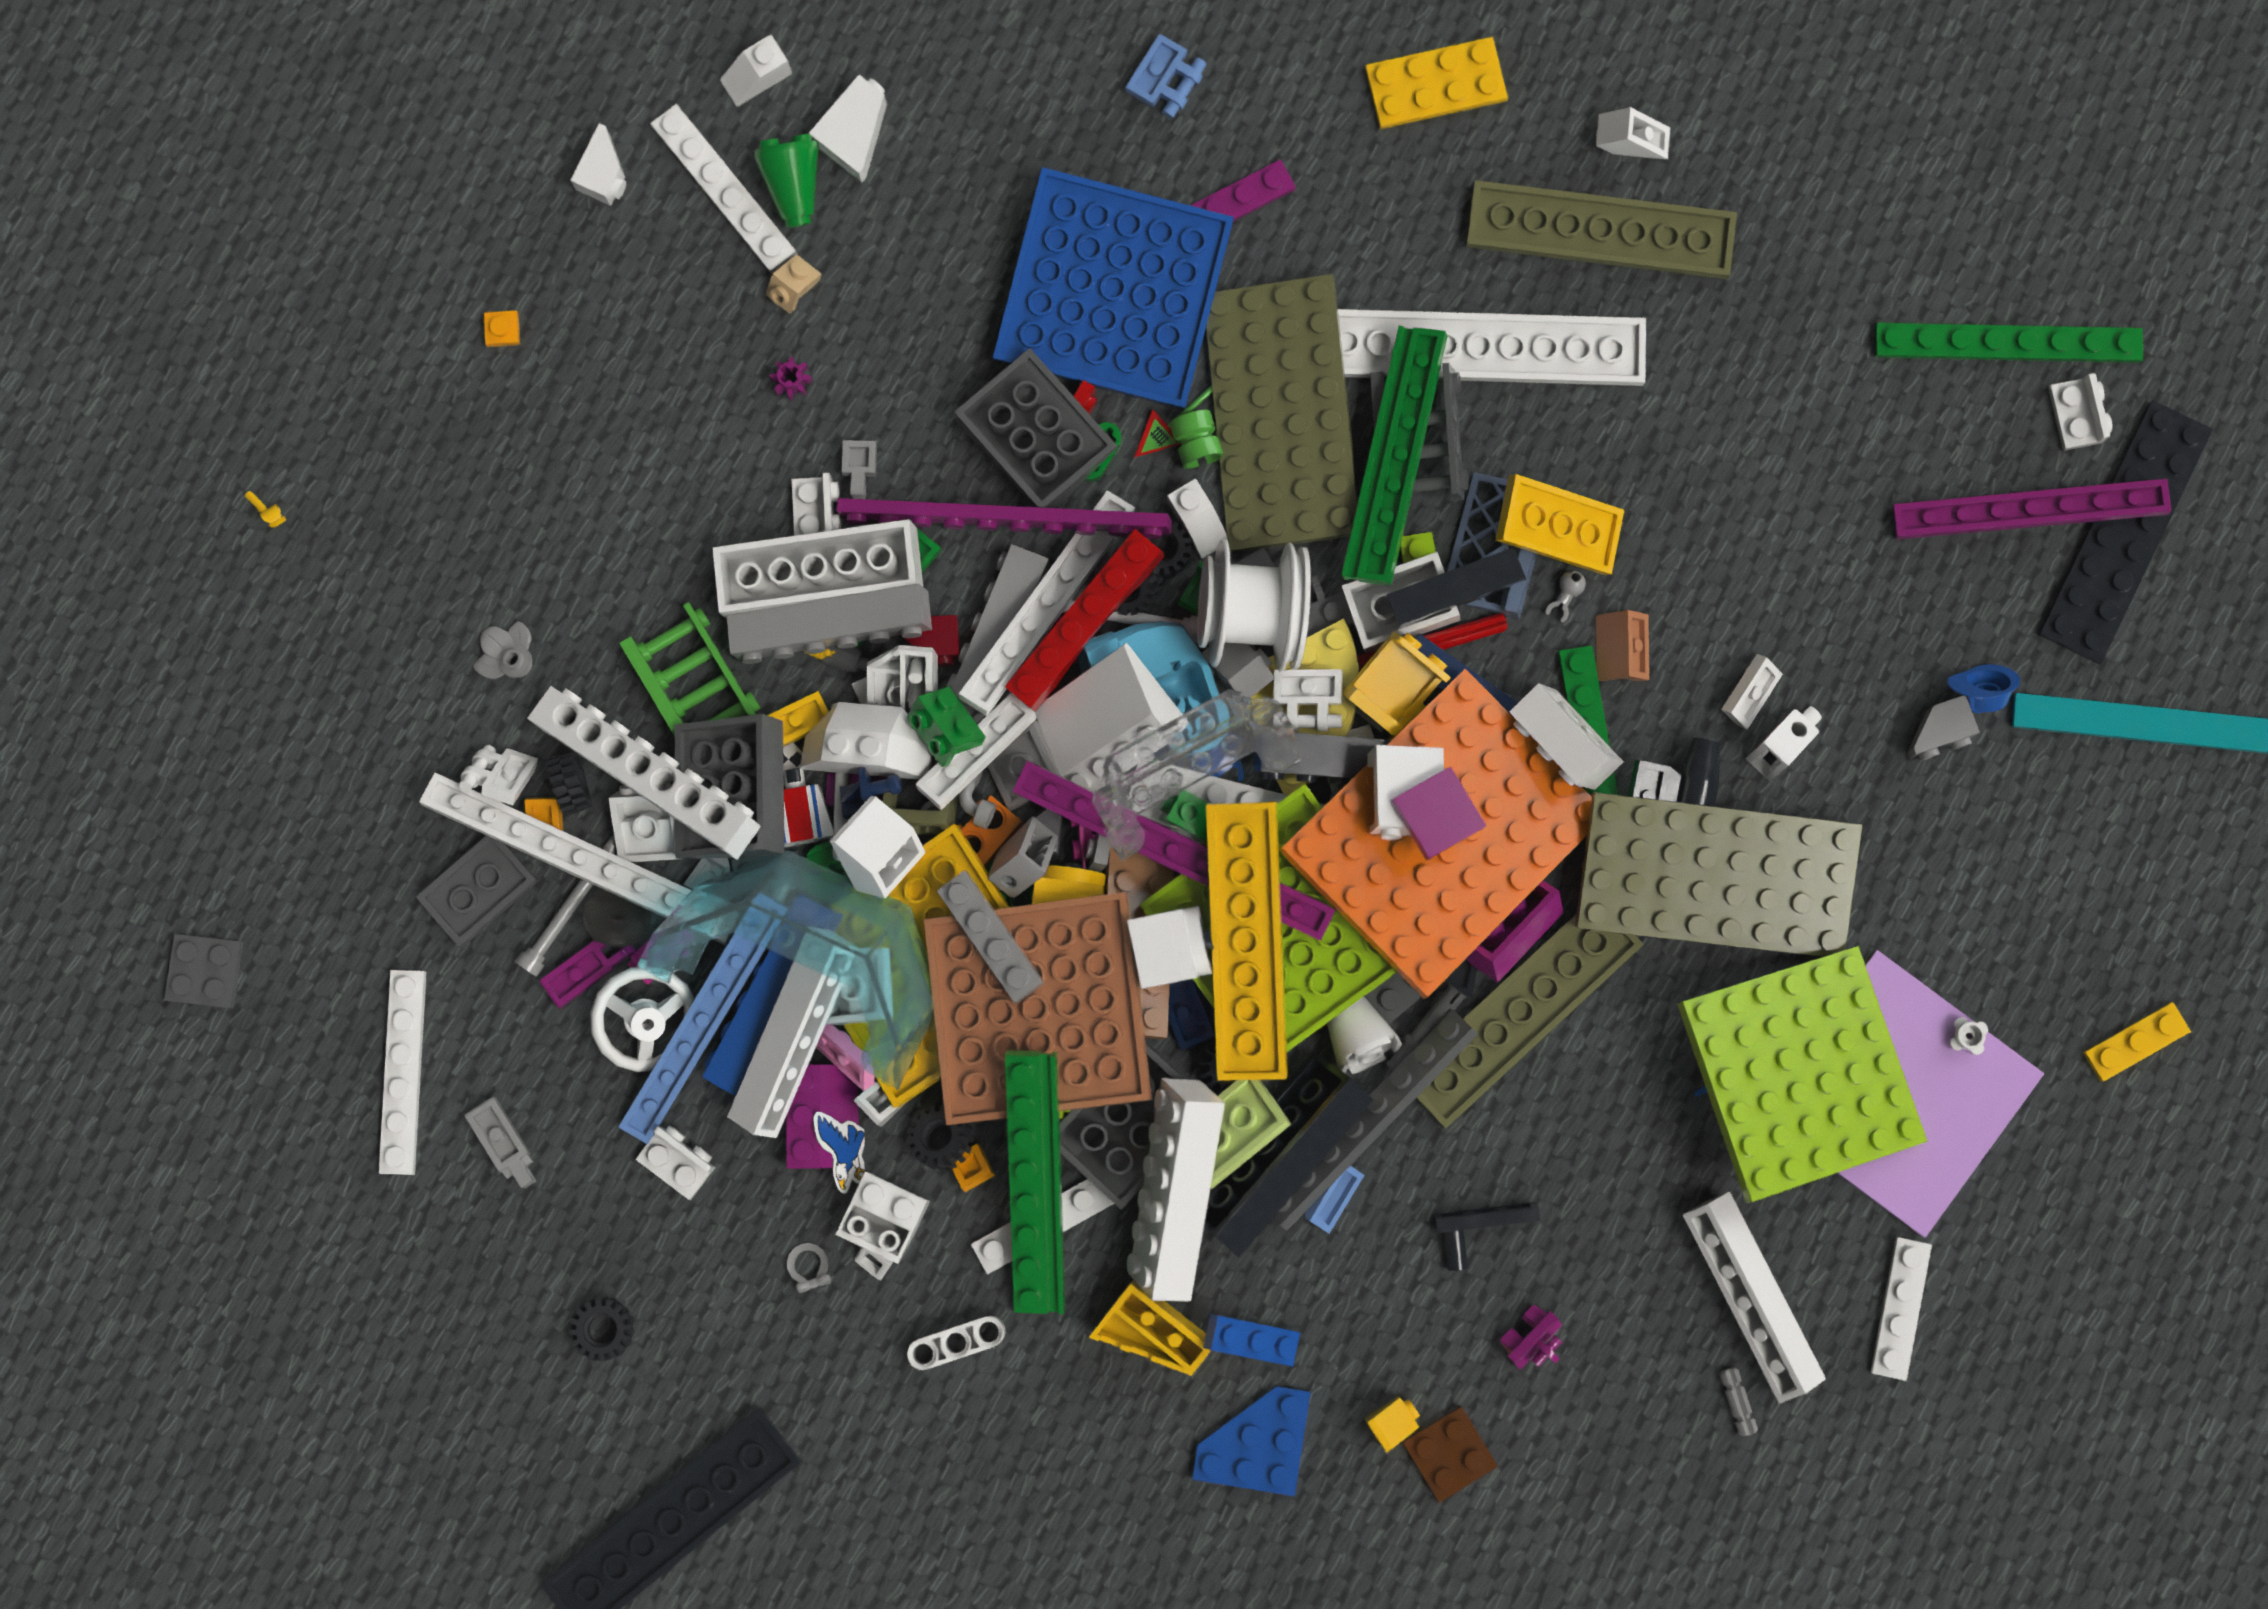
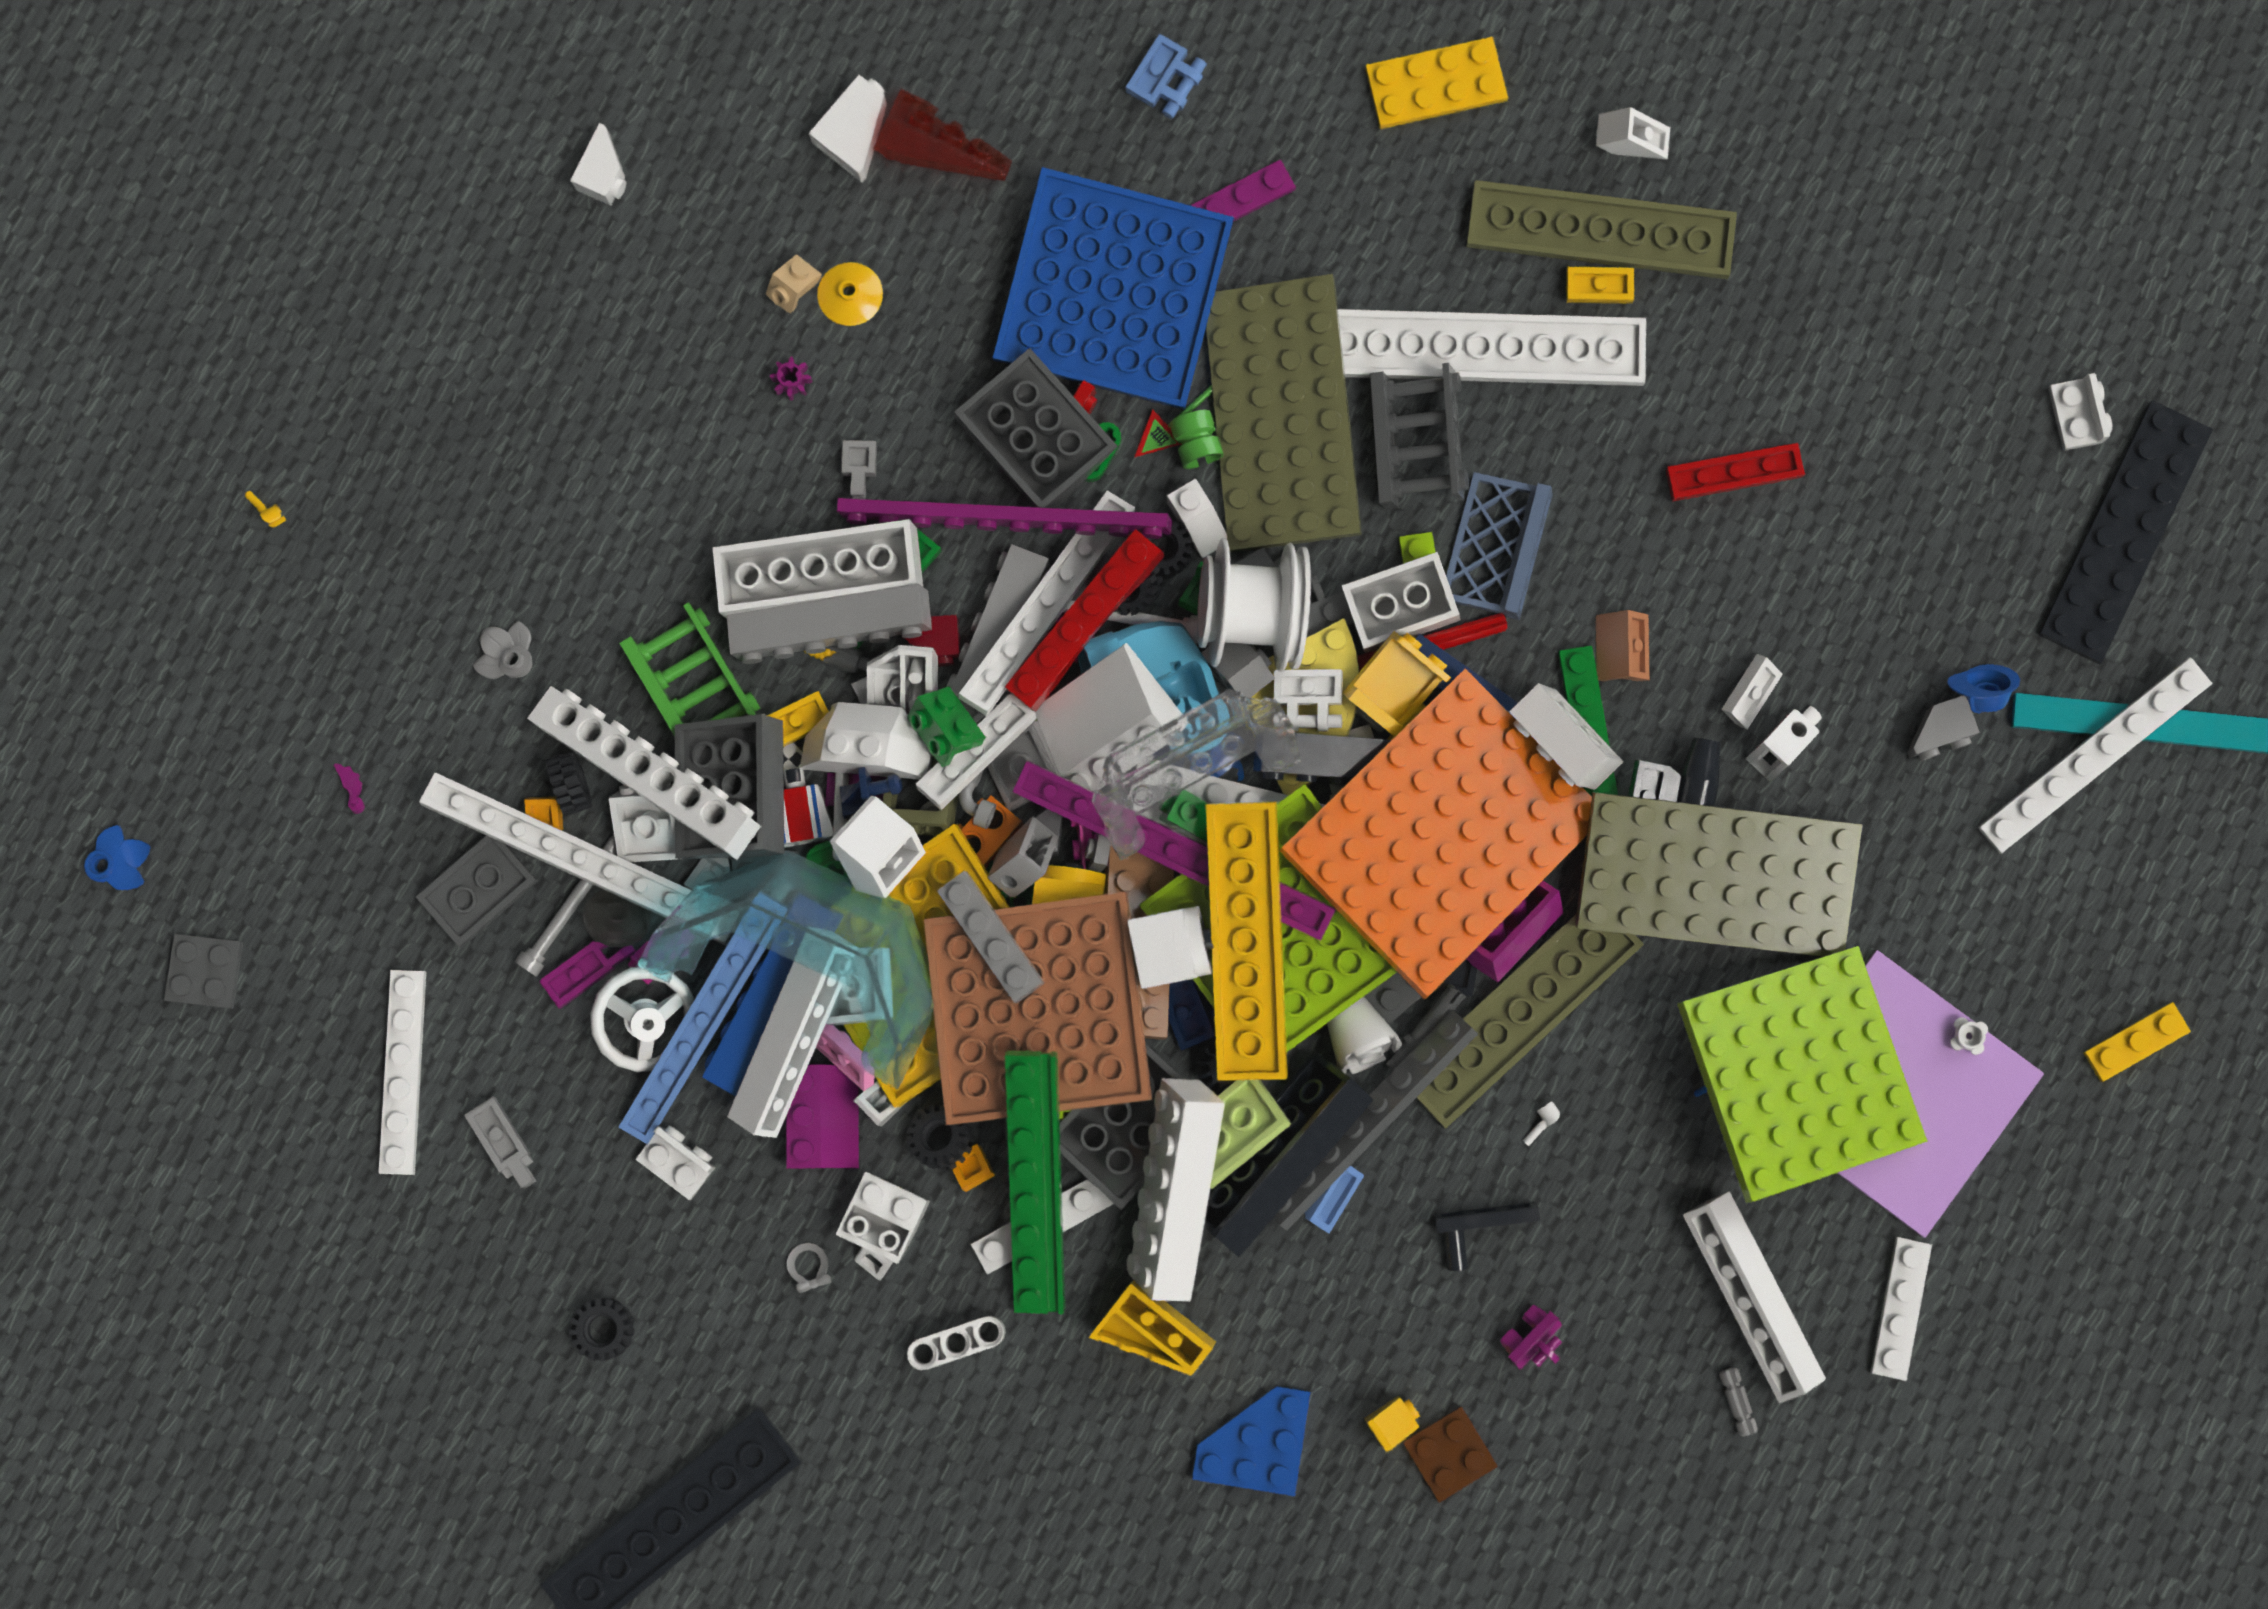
white plate [459,745,538,805] -> none
light orange plate [484,310,520,347] -> none
white plate [651,104,797,273] -> none
white slope [720,34,792,107] -> none
green cone [753,134,819,228] -> none
white bracket [792,473,841,536] -> none
sticker [814,1112,864,1193] -> none
blue plate [1203,1314,1300,1366] -> none
green plate [1342,325,1448,586] -> none
white panel [1368,745,1444,840] -> none
black slope [1386,547,1526,629] -> none
magenta tile [1391,766,1486,861] -> none
yellow plate [1496,474,1624,575] -> none
light grey arm [1545,570,1586,623] -> none
green plate [1875,323,2143,363] -> none
magenta plate [1892,479,2172,540] -> none
none -> blue plate [84,825,150,891]
none -> magenta piece [333,763,365,814]
none -> yellow dish [817,262,883,326]
none -> clear red wedge [873,89,1012,181]
none -> white hand [1523,1102,1560,1146]
none -> yellow plate [1566,267,1634,304]
none -> red plate [1666,443,1805,502]
none -> white plate [1977,657,2213,854]

